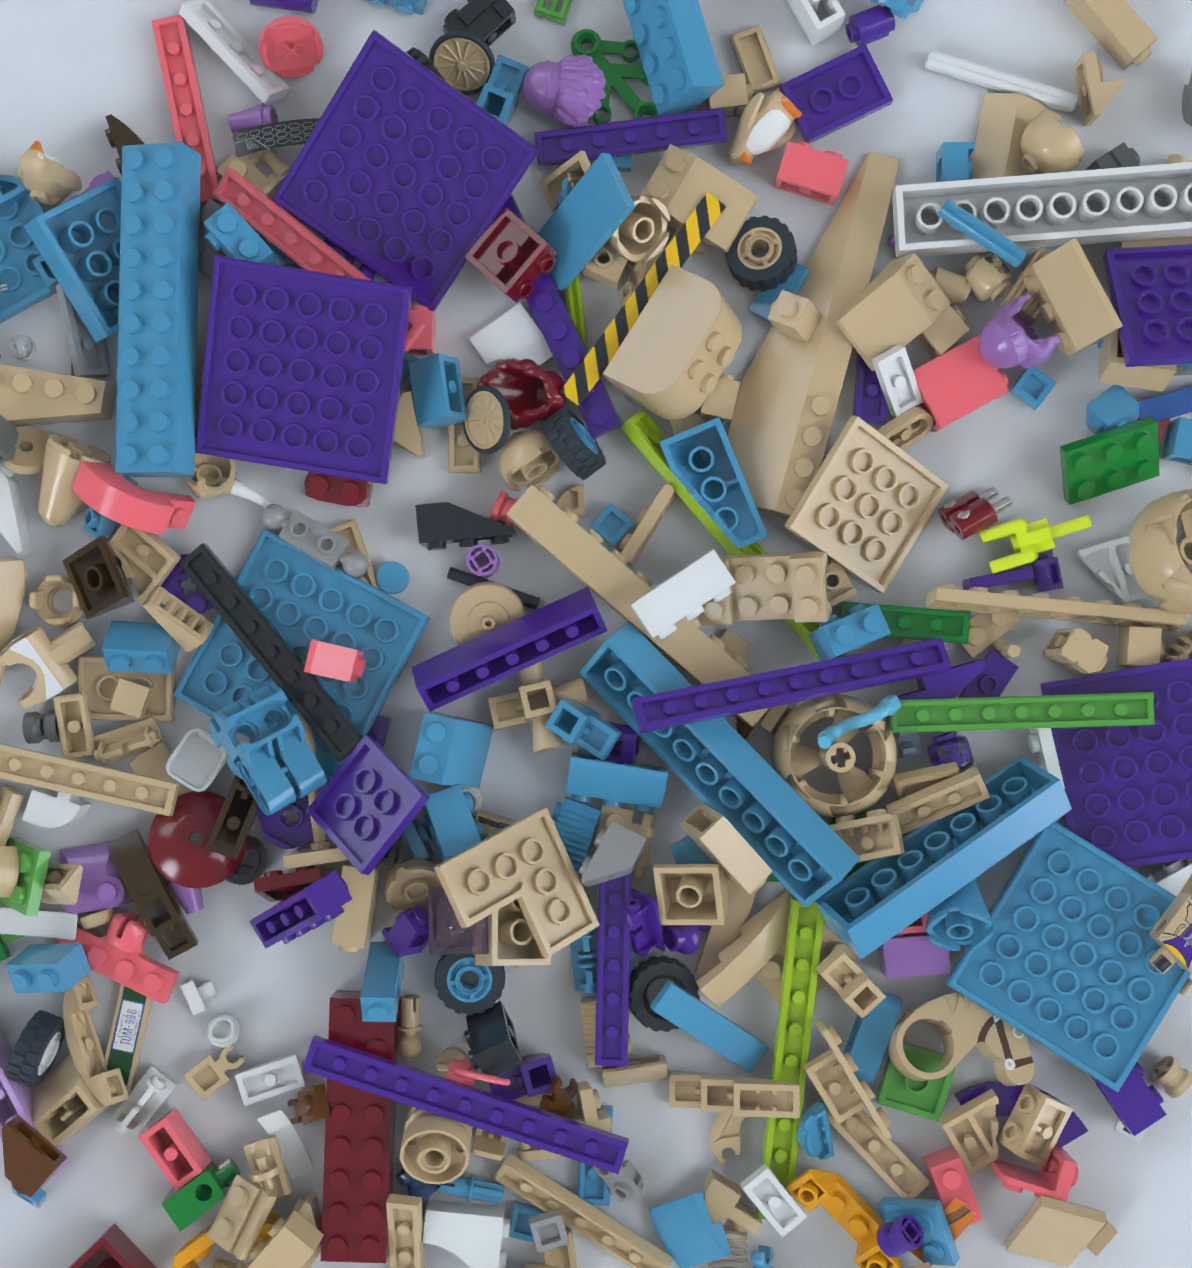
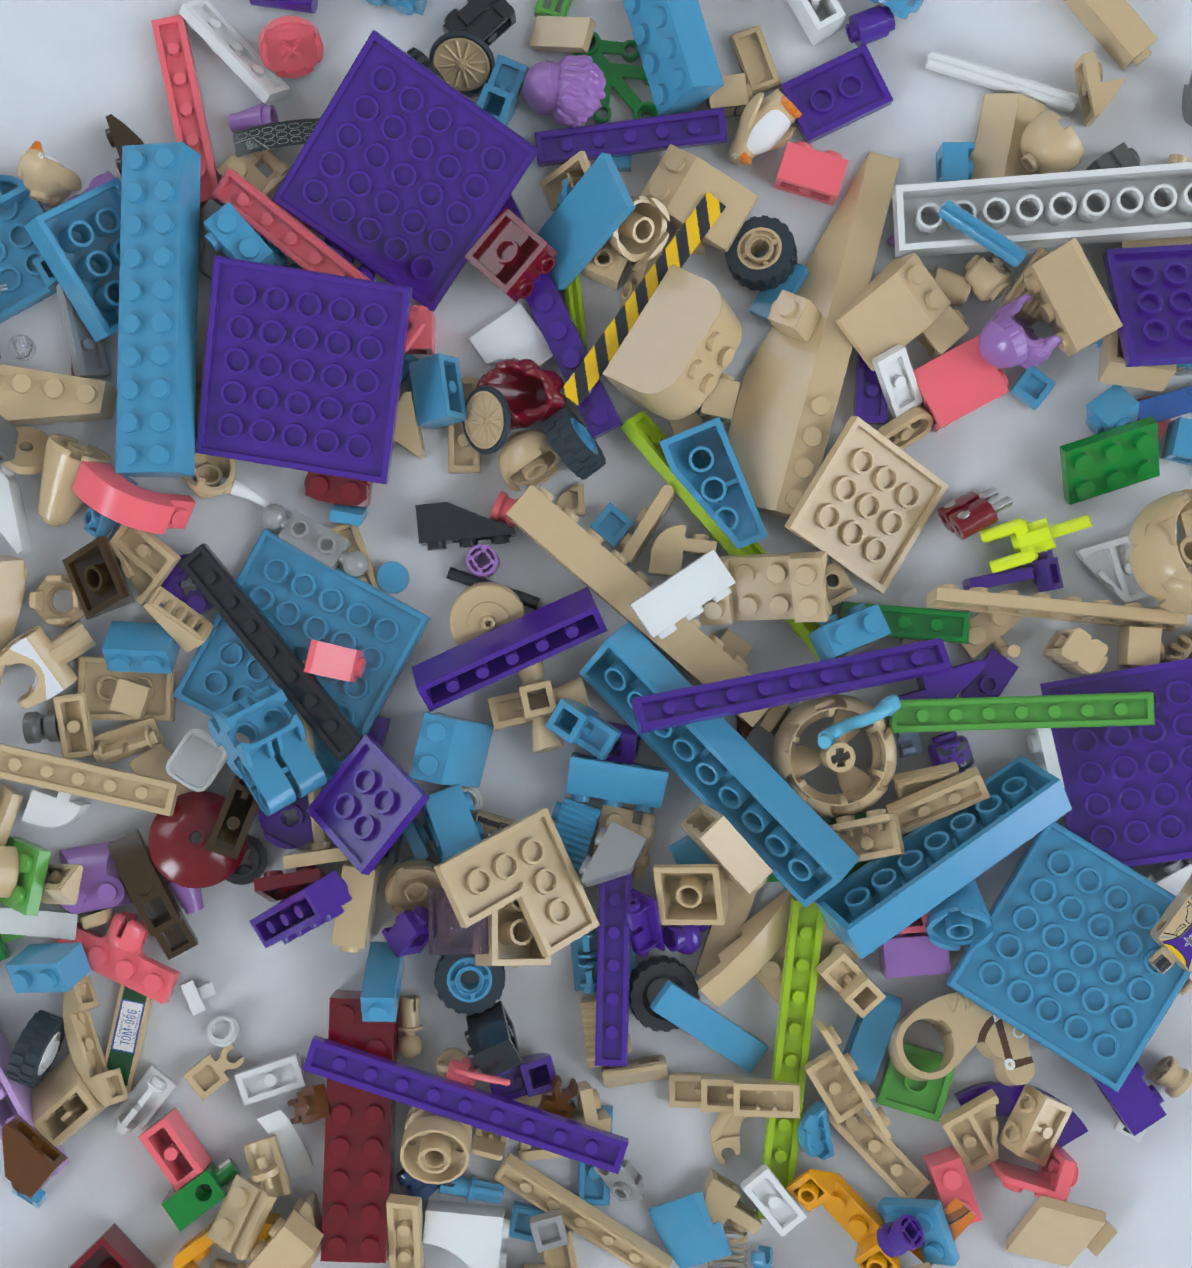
none -> dark azure tile [329,504,369,526]
none -> tan tile [529,16,596,53]
none -> tan brick [648,525,717,577]

